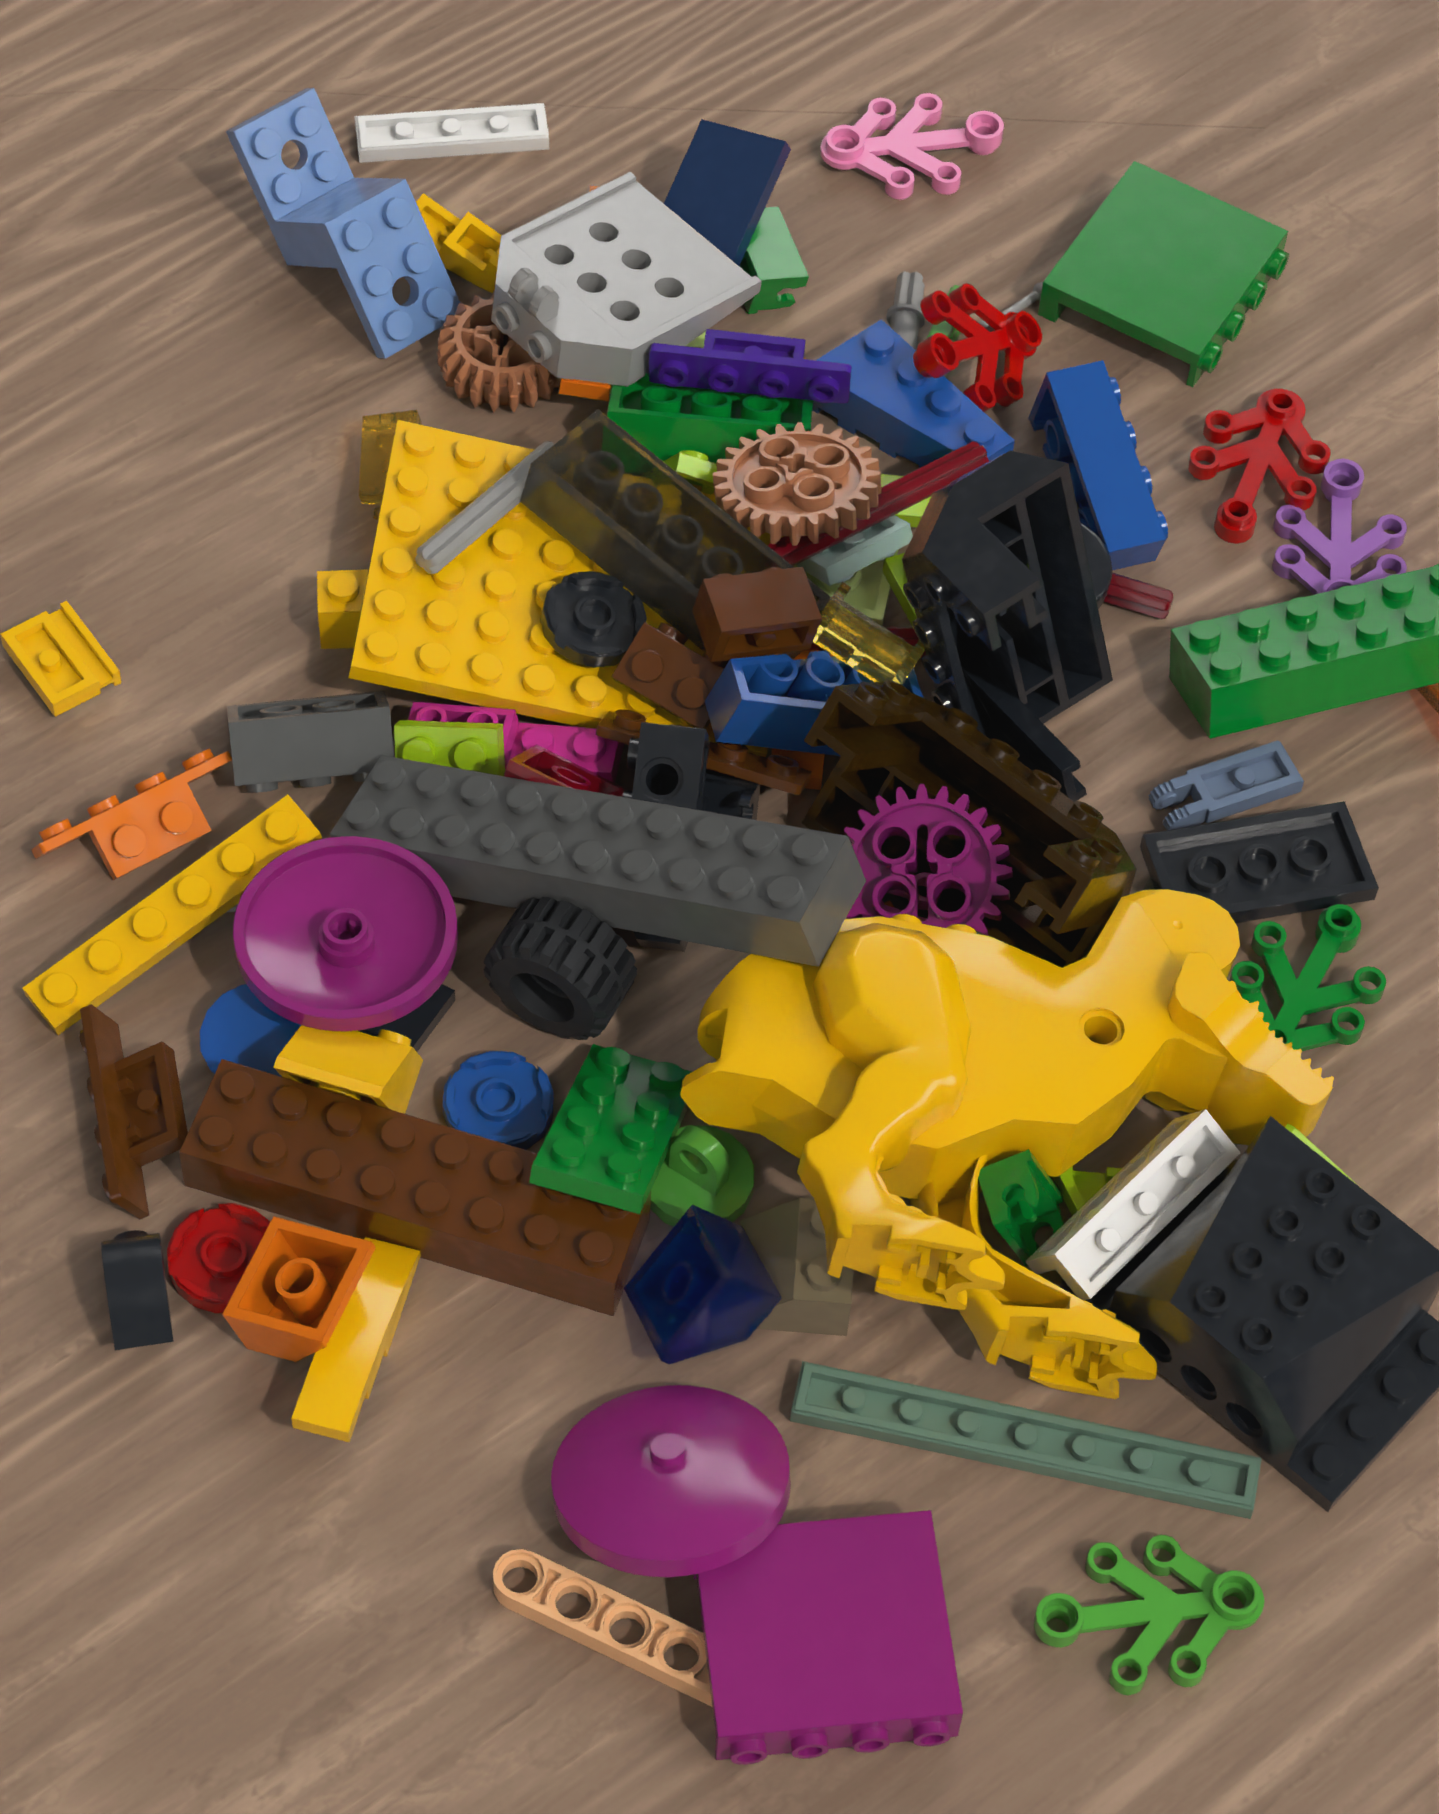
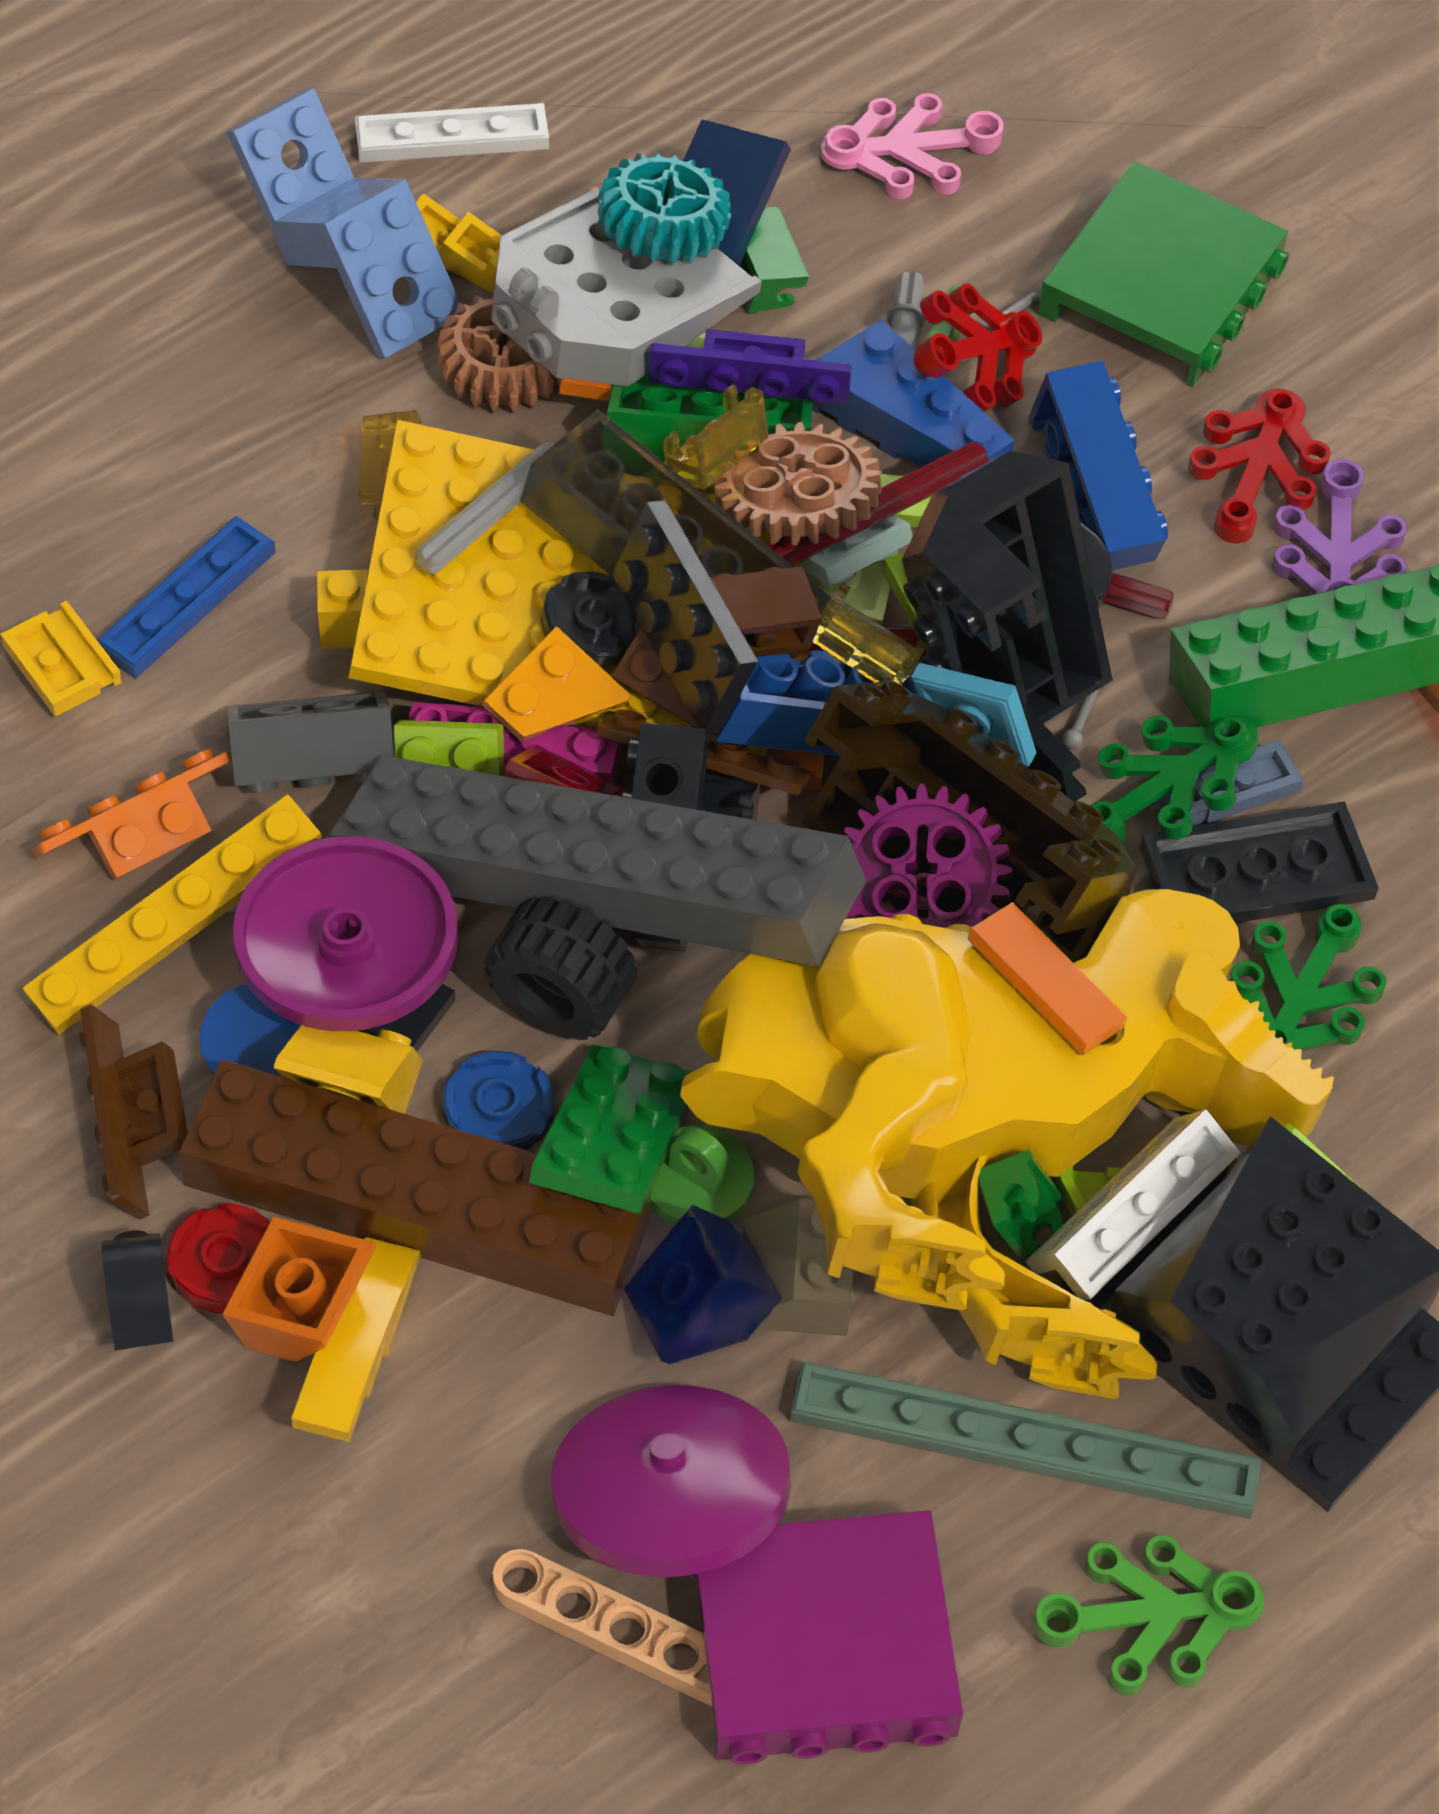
none -> blue tile [97,516,275,679]
none -> light orange wing [482,626,631,742]
none -> teal gear [597,152,731,266]
none -> plate [612,500,758,734]
none -> clear yellow hinge [663,384,769,490]
none -> medium azure tile [911,663,1037,767]
none -> orange tile [968,902,1127,1055]
none -> light grey hinge [1062,684,1107,749]
none -> green plant [1090,715,1259,843]

